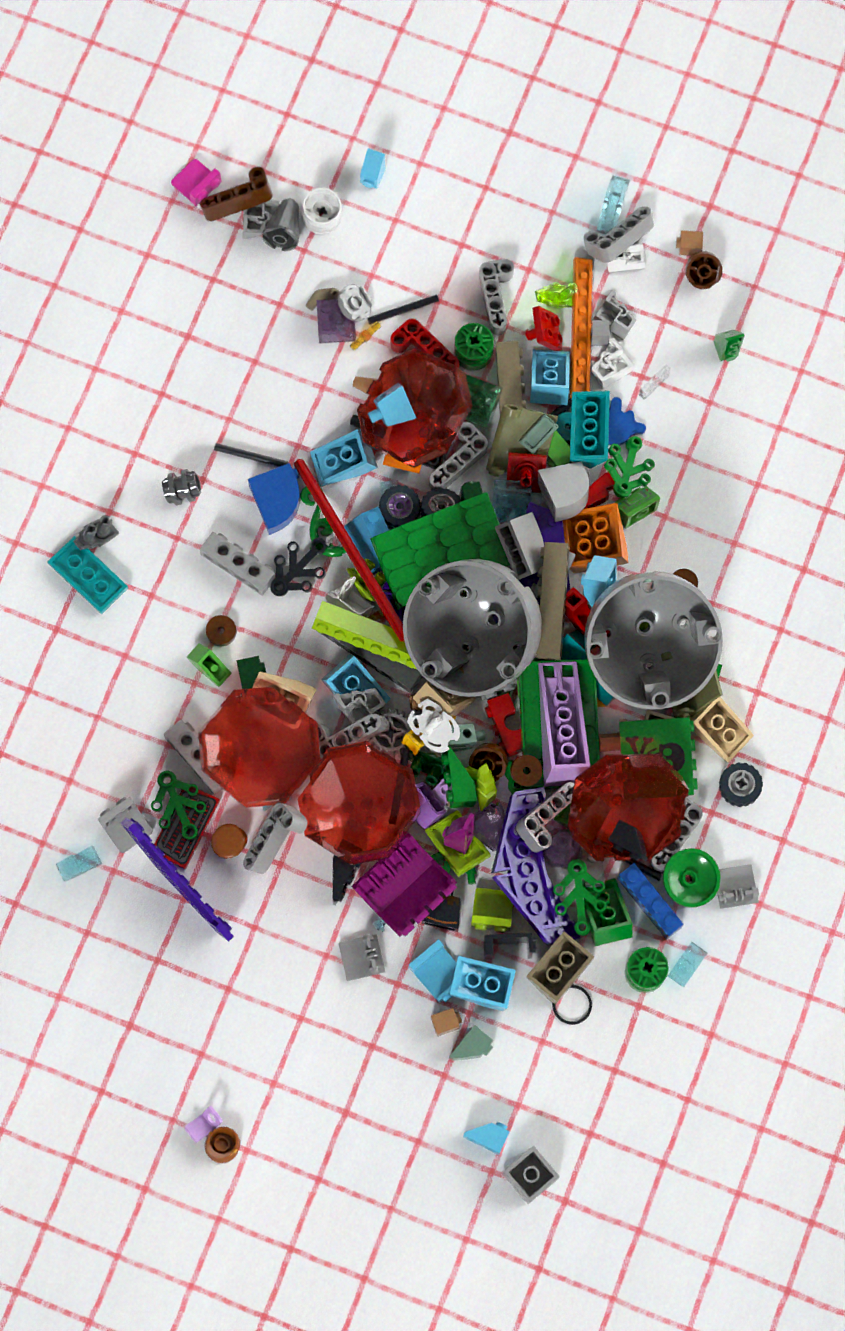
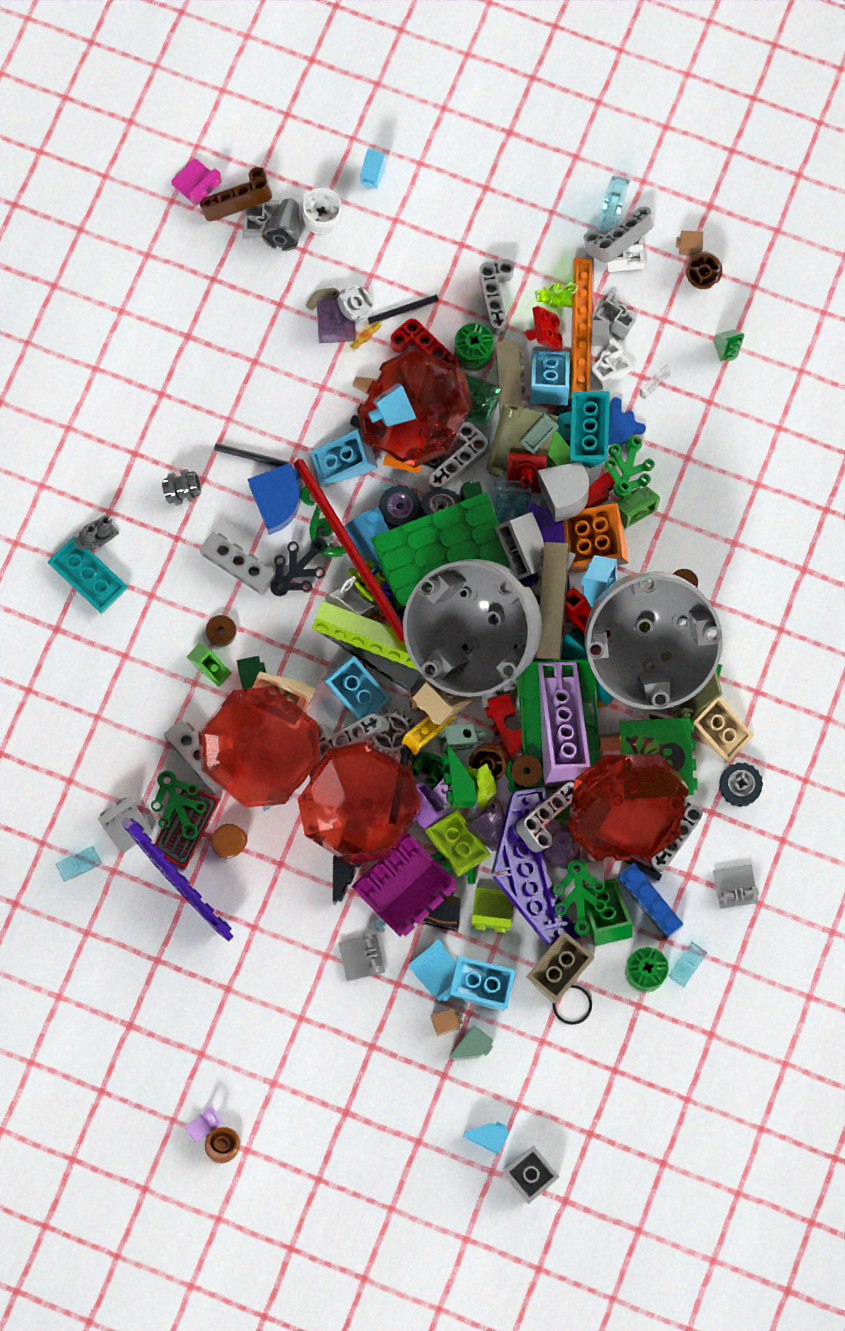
light grey beam [243,802,307,874] -> none
light grey slope [333,688,386,724] -> none
white shield [407,699,460,753] -> none
magenta slope [442,813,474,854] -> none
black panel [483,933,537,961] -> none
black slope [608,819,648,861] -> none
green dish [663,848,721,907] -> none

